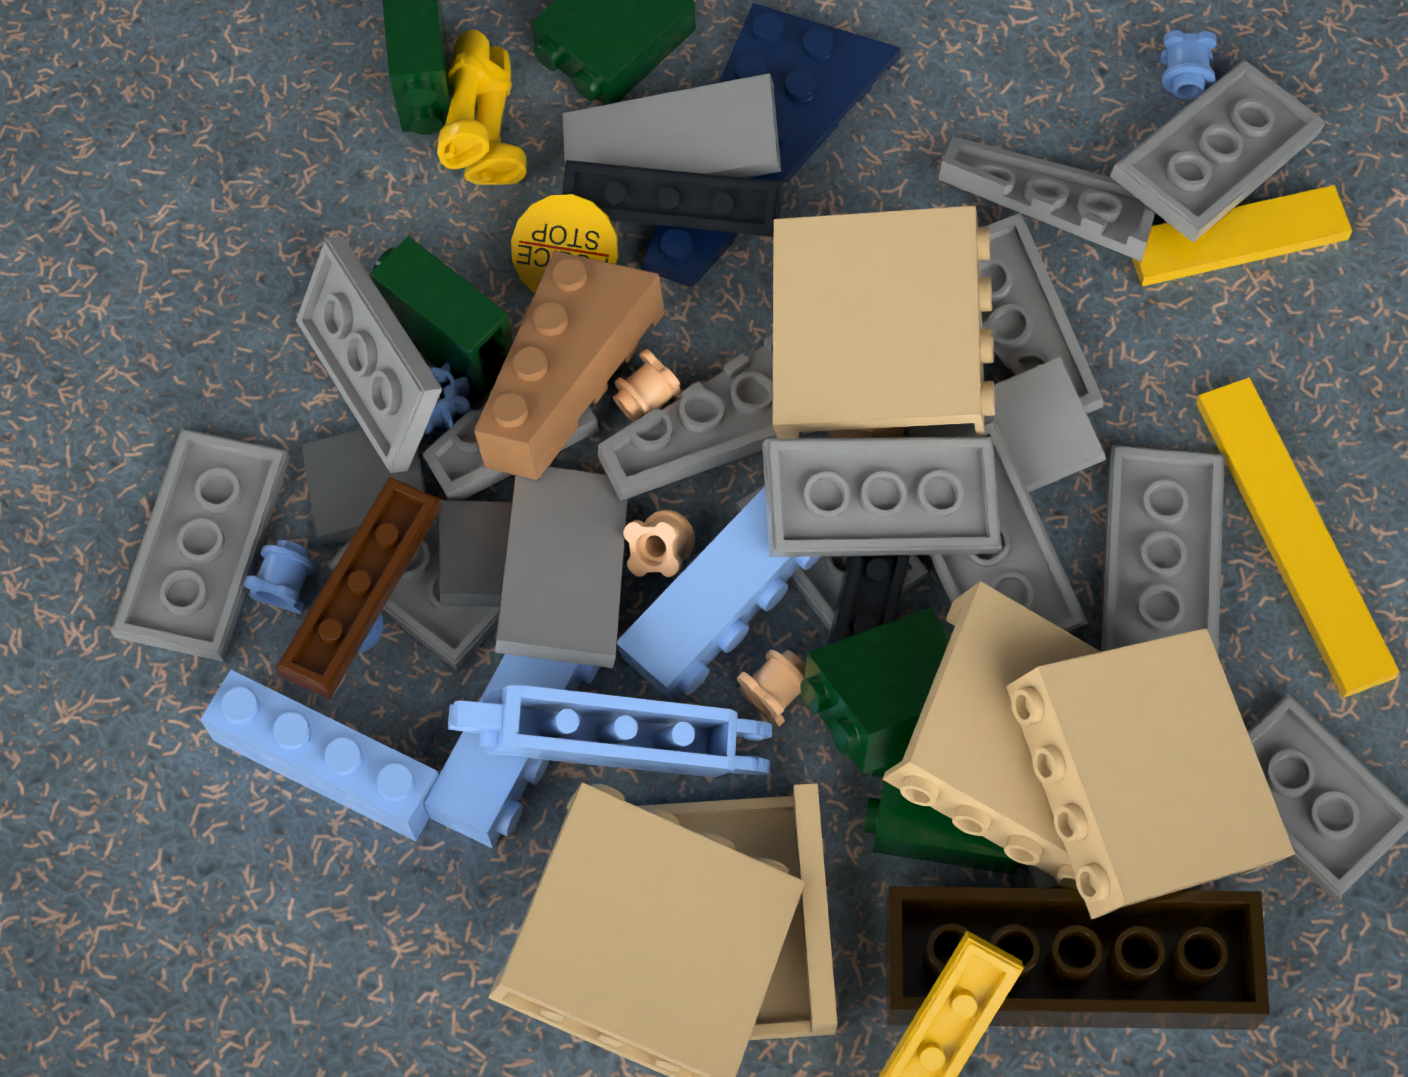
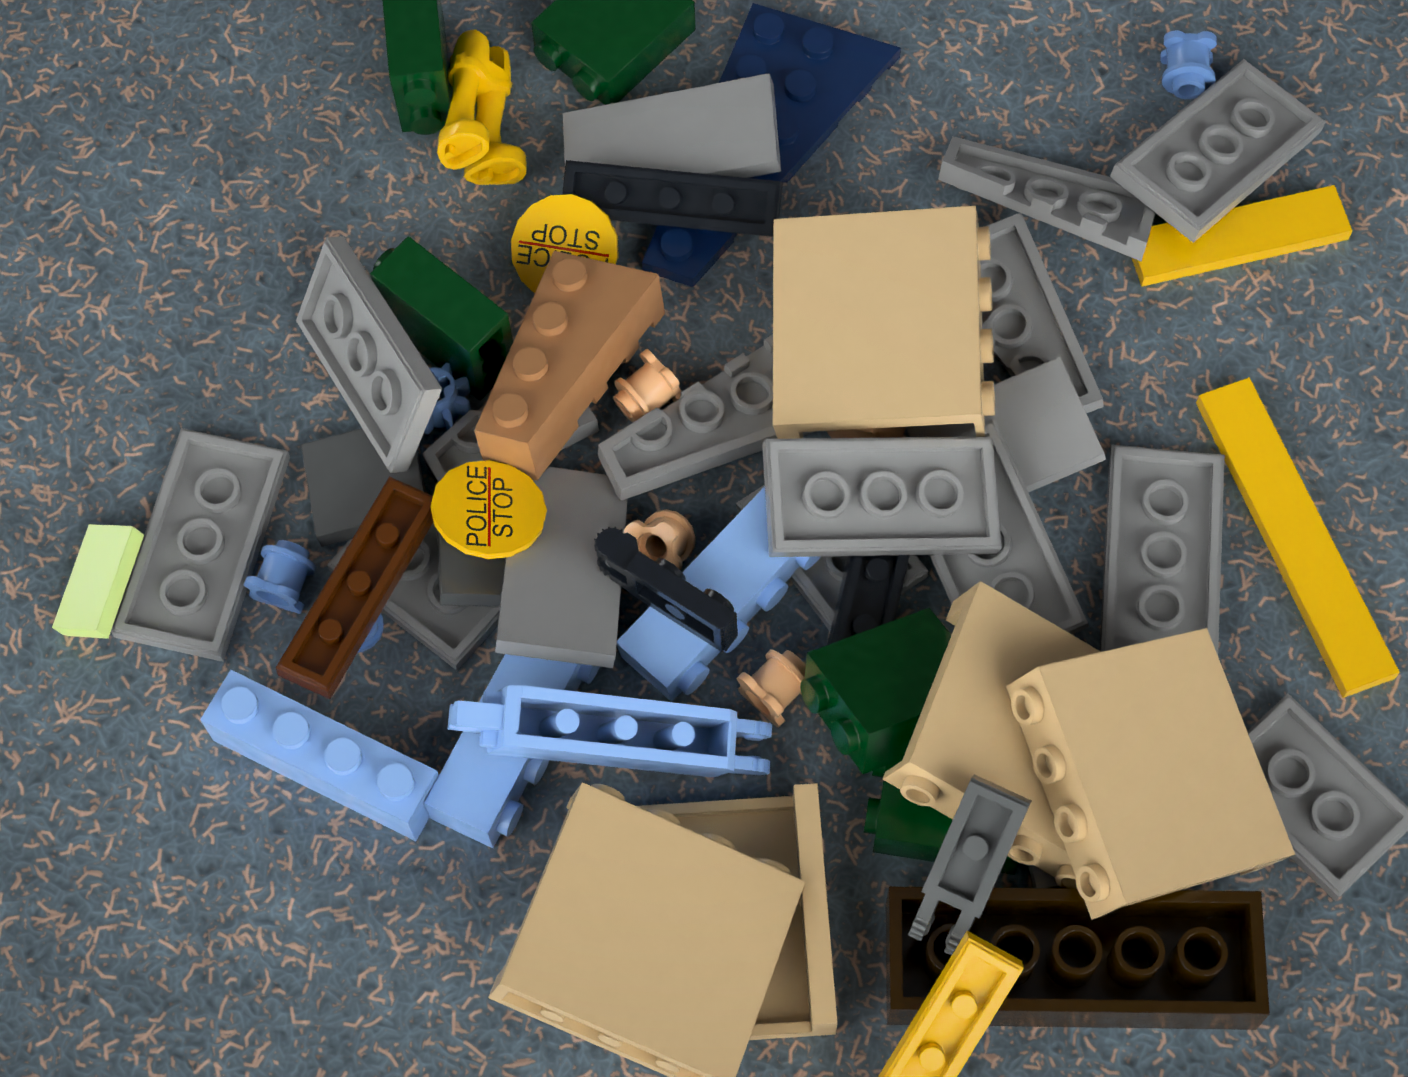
none -> yellowish green tile [52,524,144,639]
none -> yellow piece [430,460,547,559]
none -> black hinge [594,526,738,652]
none -> dark grey hinge [908,774,1032,956]

